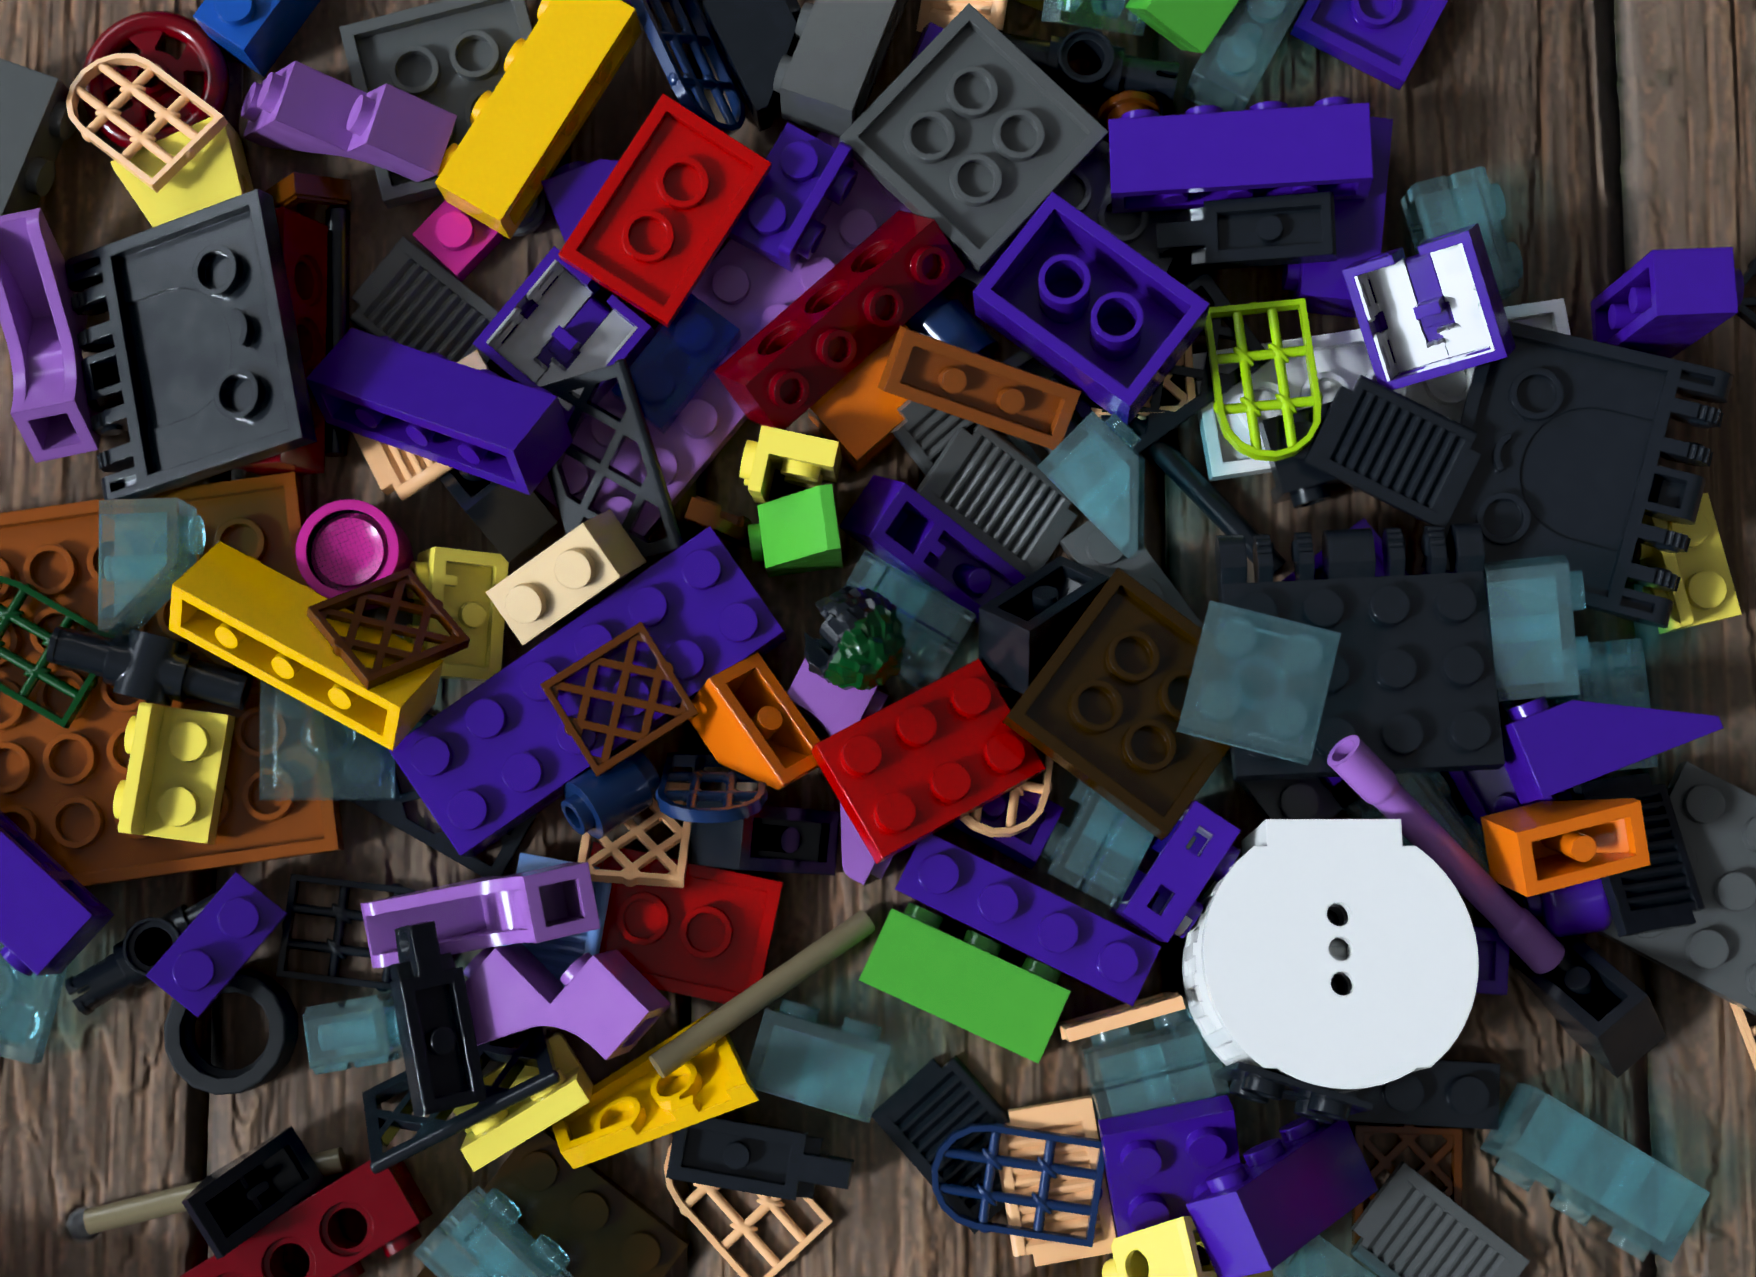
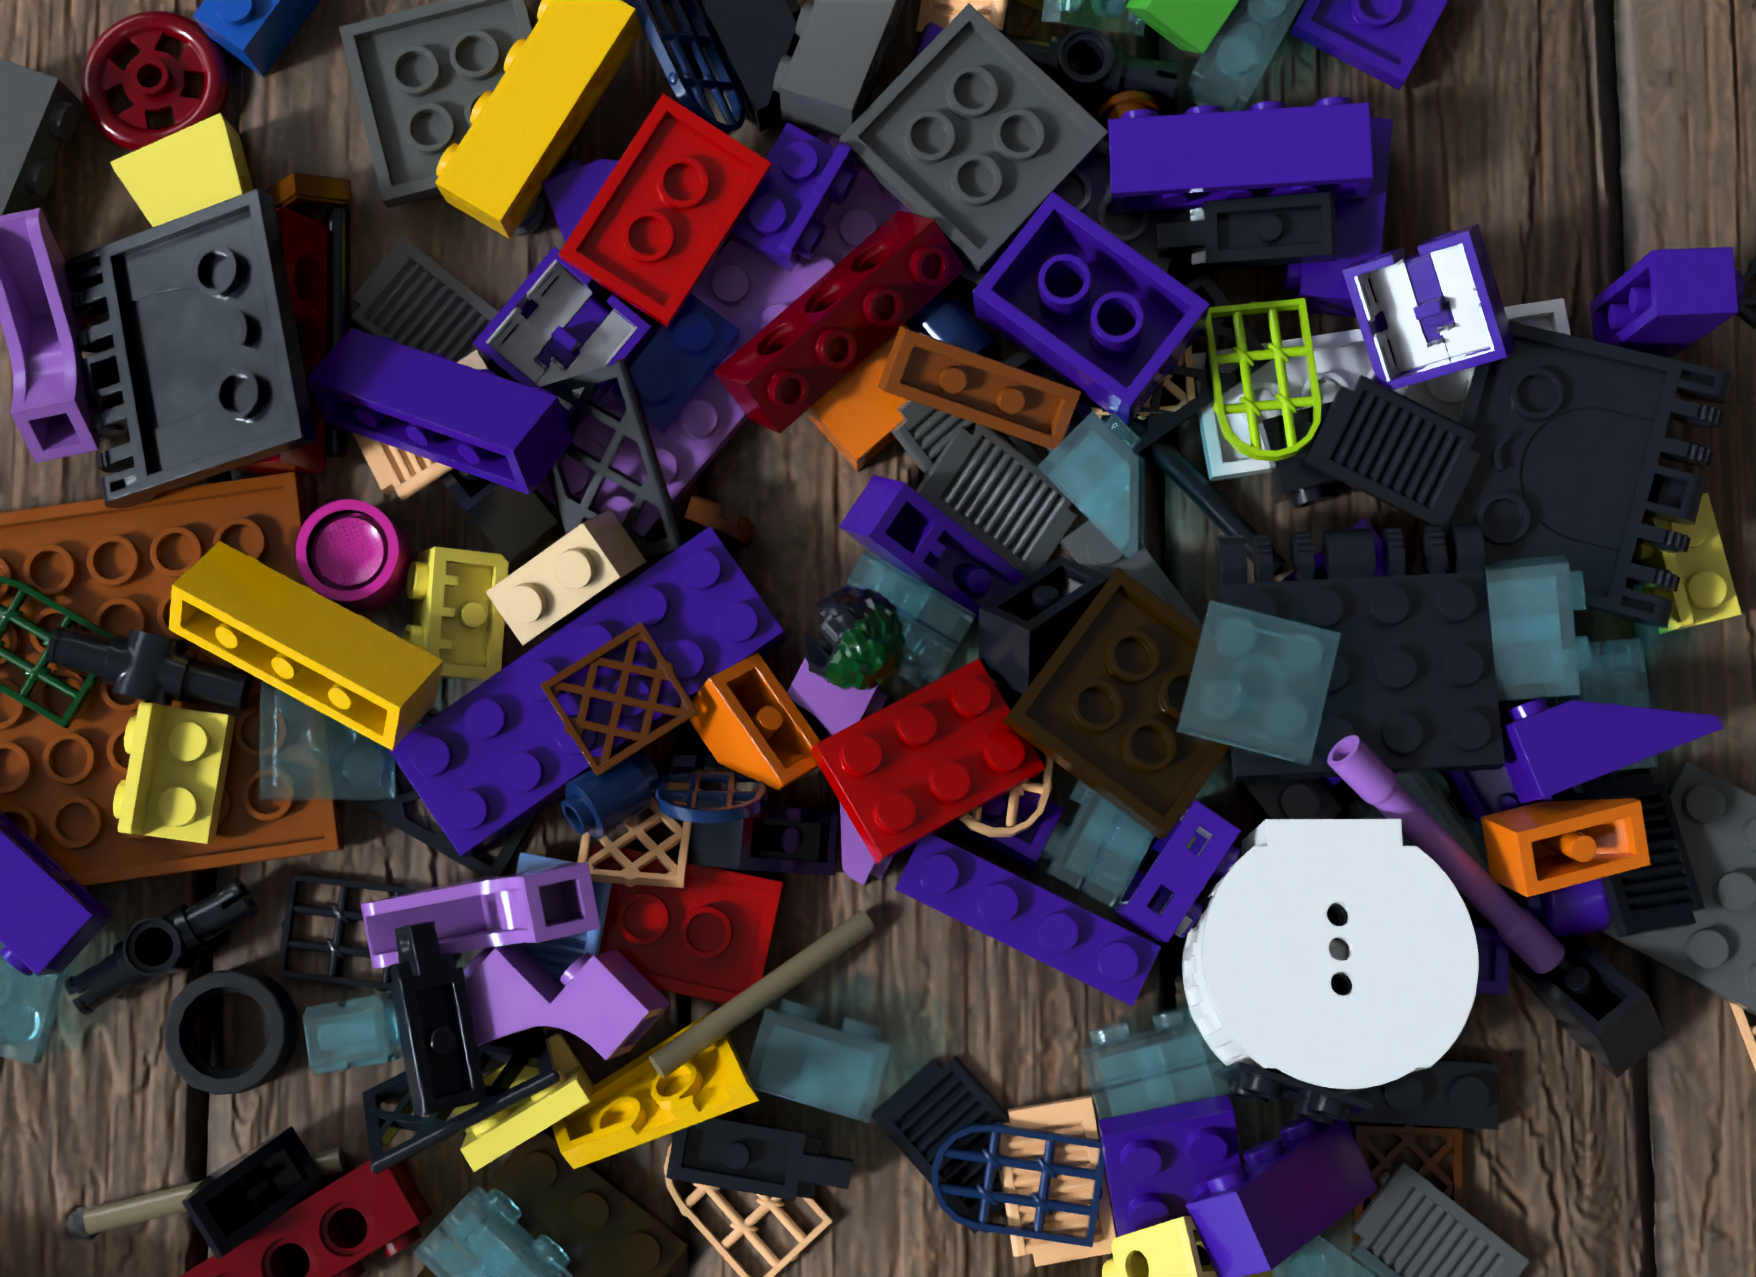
light nougat window [66,53,228,193] -> none
clear light blue slope [98,498,206,636] -> none
dark purple plate [145,872,288,1017] -> none
medium lavender arch [241,61,457,182] -> none
reddish brown window [307,568,470,690] -> none
dark pink plate [412,200,504,282] -> none
light yellow bracket [739,425,842,504] -> none
bright green slope [748,484,843,577] -> none
bright green brick [859,902,1071,1064] -> none
light nougat window [1057,991,1186,1042] -> none
clear light blue brick [1401,166,1523,301] -> none
clear light blue brick [1480,1082,1710,1263] -> none

